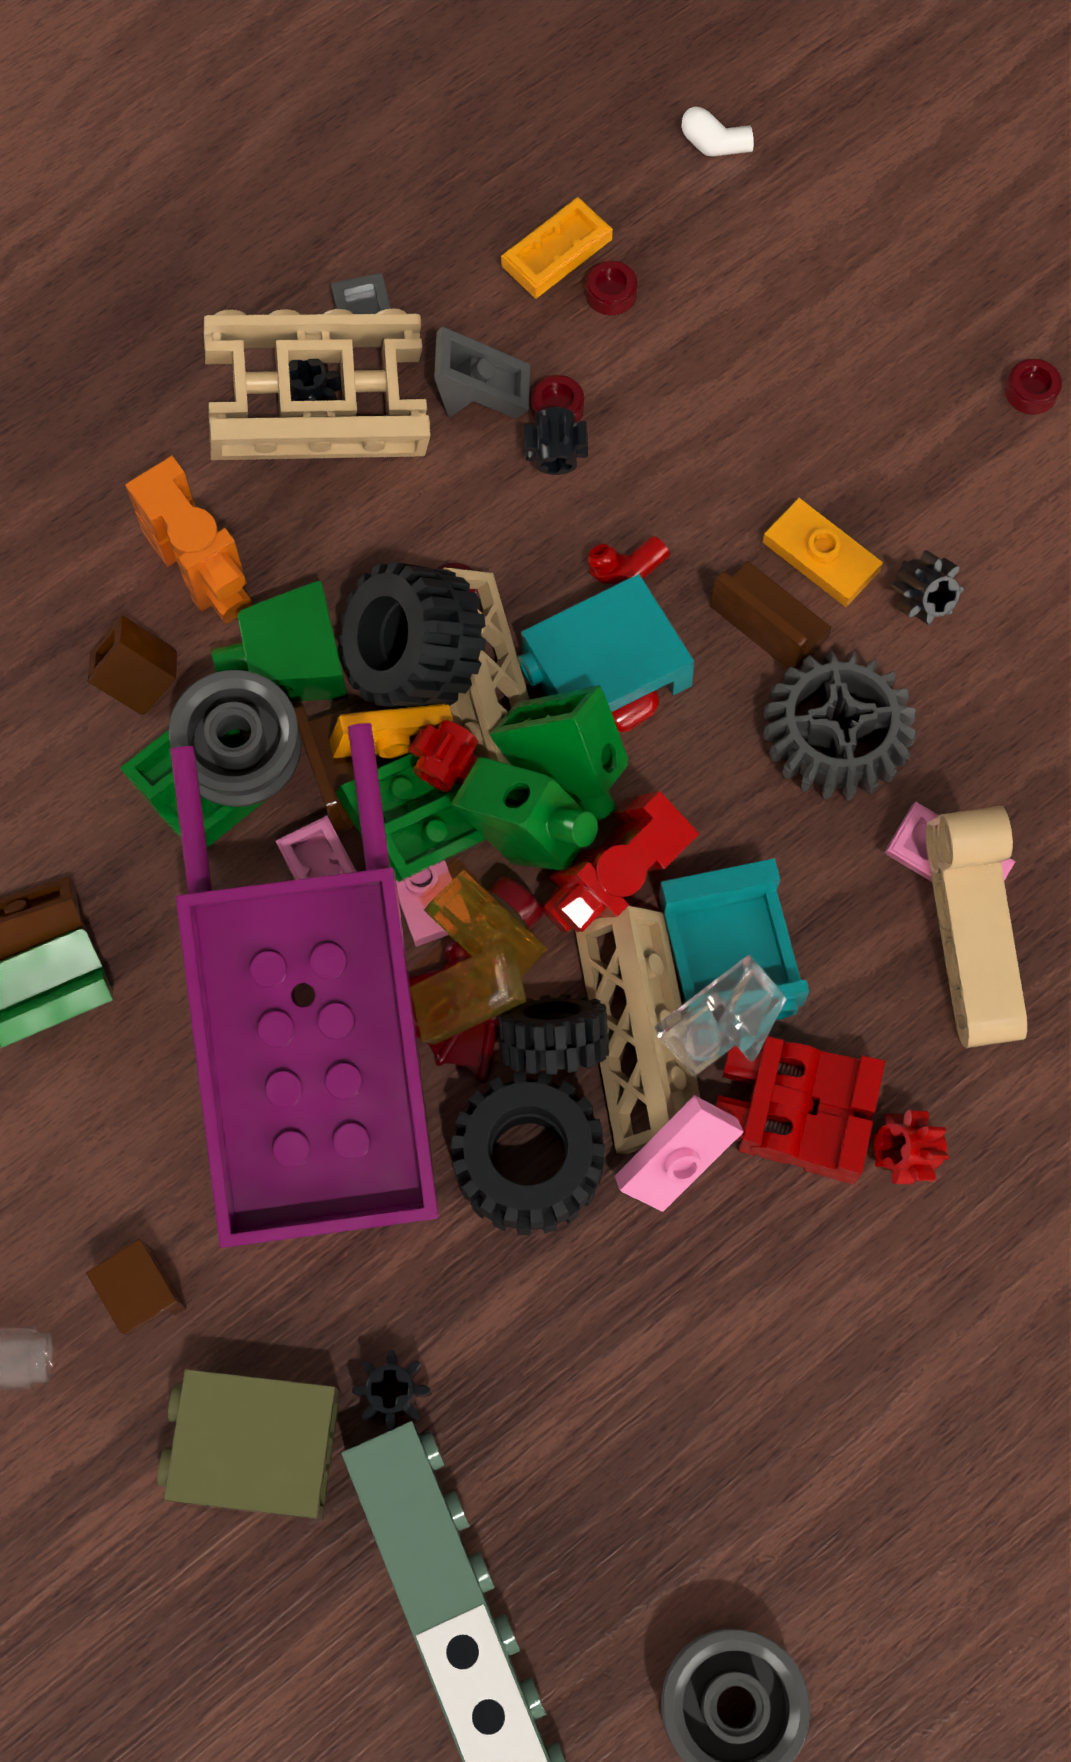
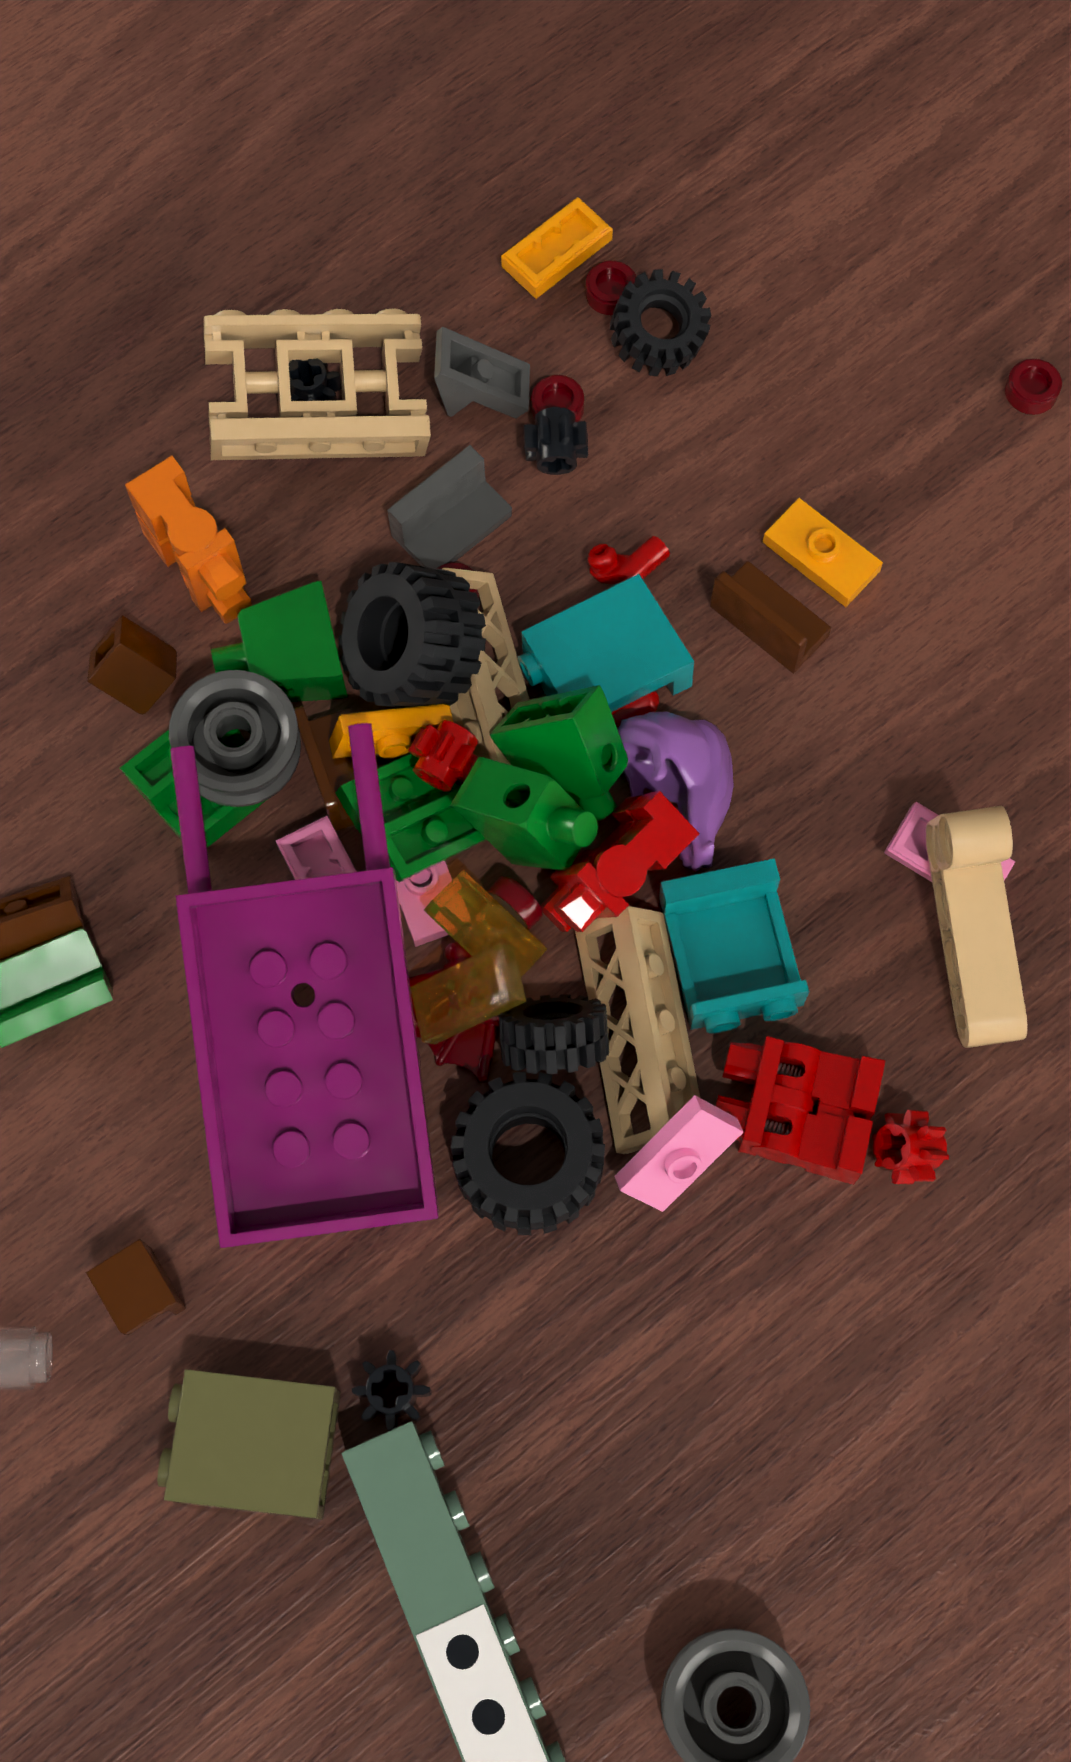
dark grey plate [331,273,391,314] -> none
clear slope [654,954,786,1077] -> none
white arm [681,106,754,157] -> none
dark grey gear [763,650,917,801] -> none
black gear [891,550,964,625] -> none
none -> dark grey panel [387,445,512,568]
none -> black tyre [610,269,711,377]
none -> medium lavender piece [618,712,734,871]

